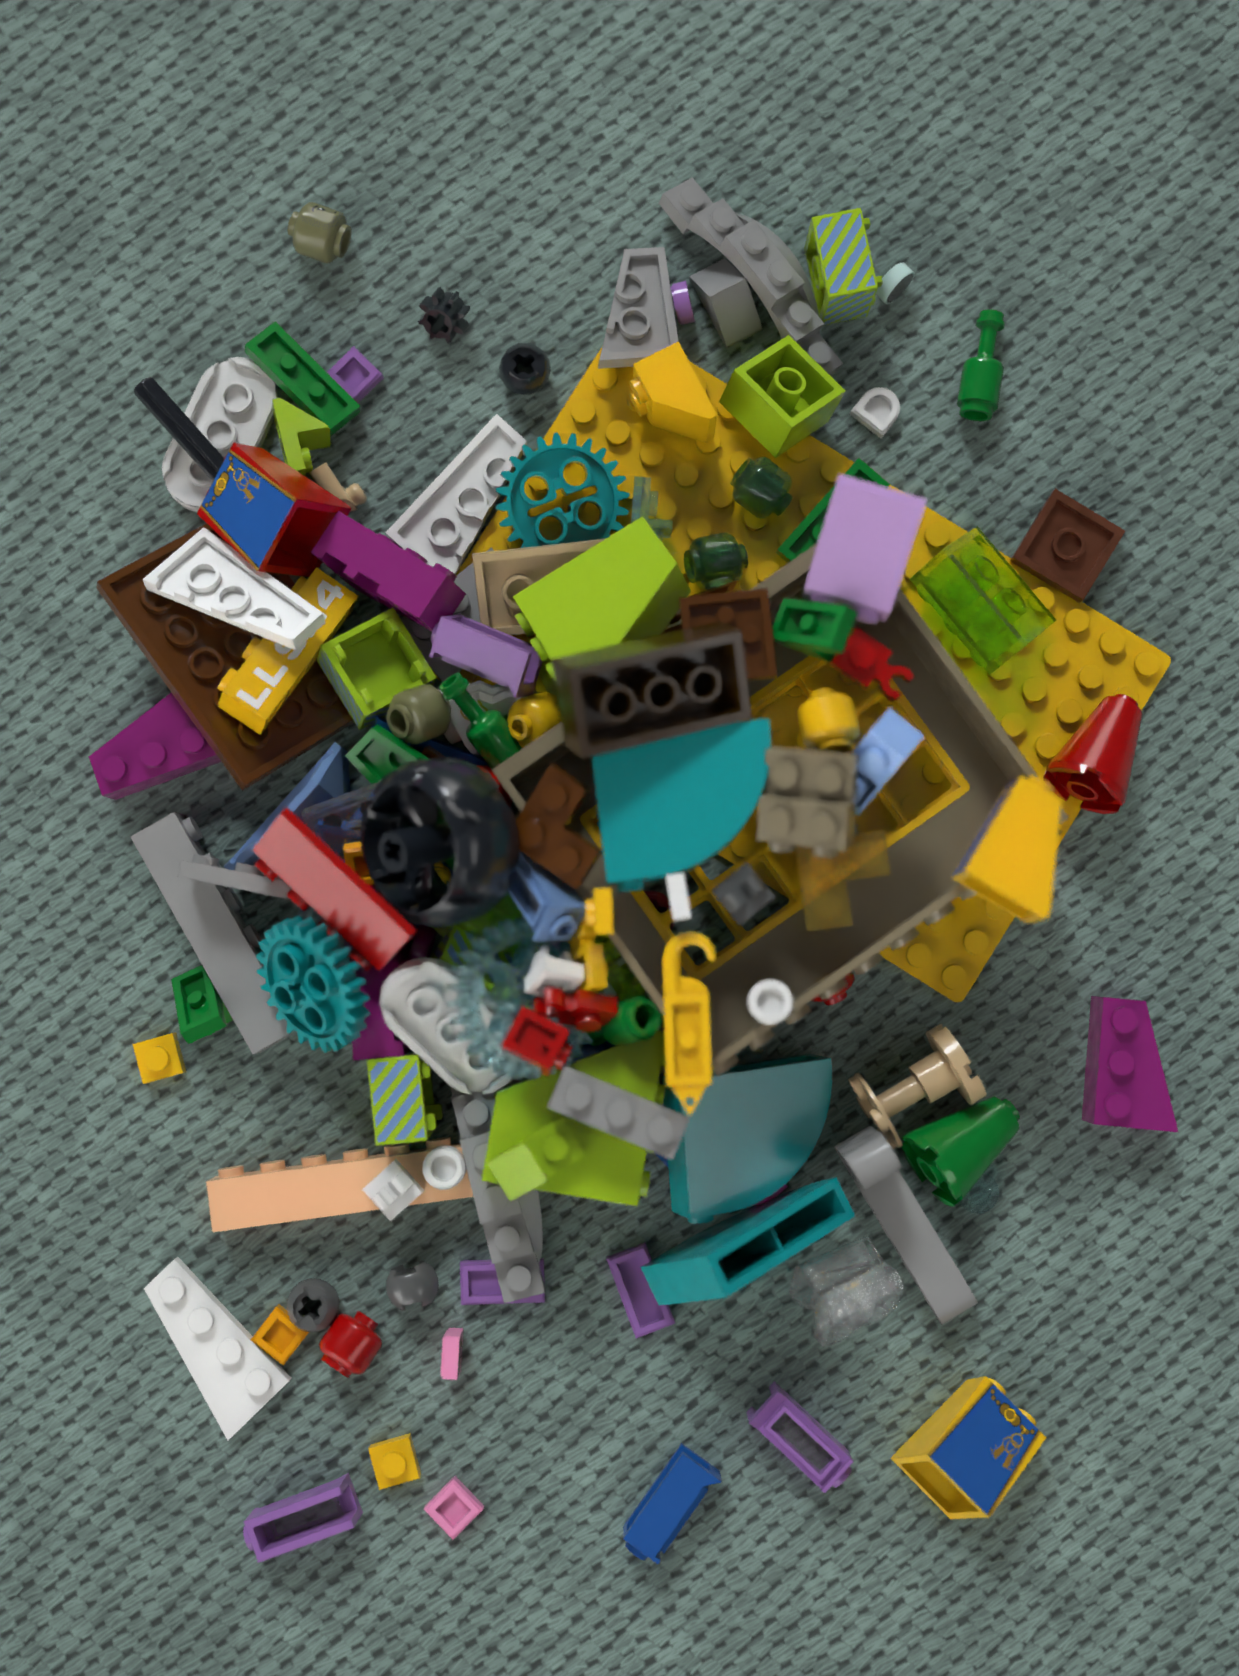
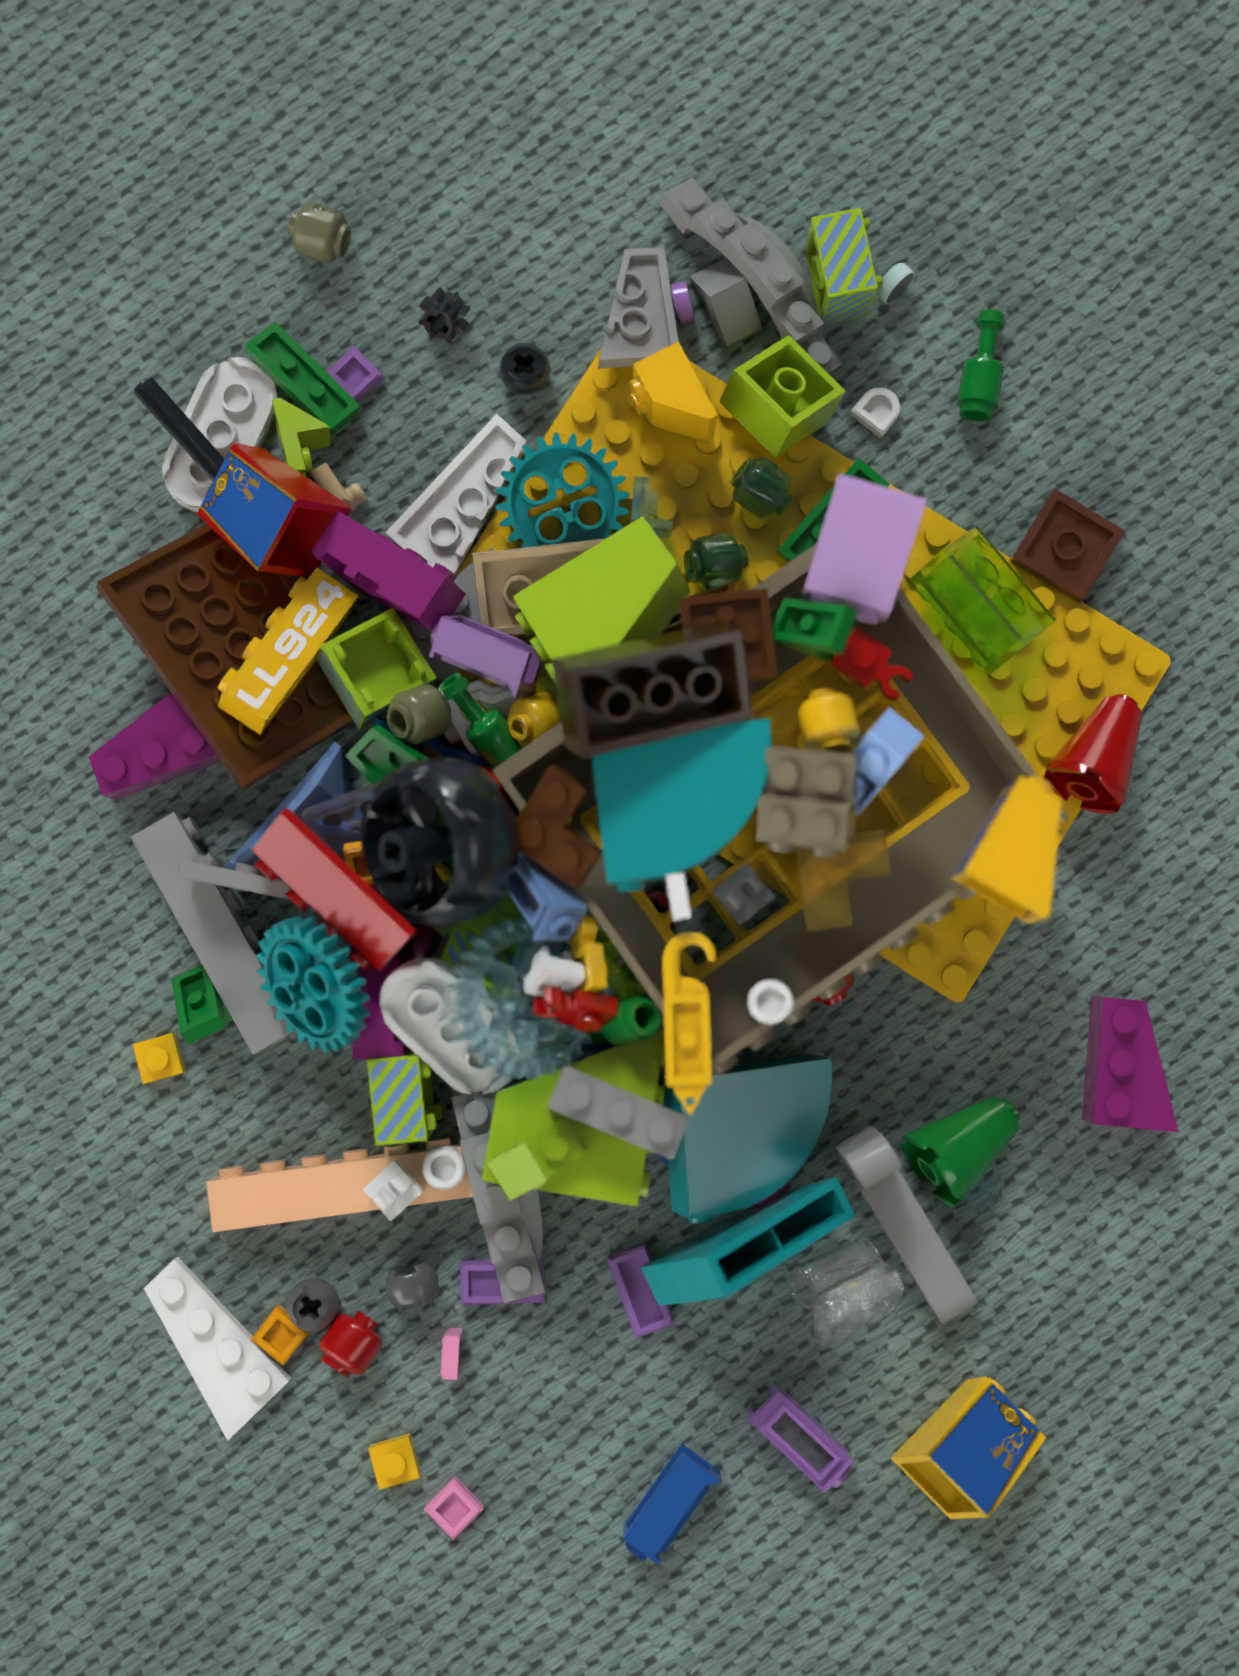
white wing [142,527,325,650] -> none
medium lavender window [243,1473,363,1563] -> none
red bracket [501,1006,573,1077] -> none
yellow plate [585,888,614,936] -> none
tan piece [848,1023,986,1149] -> none

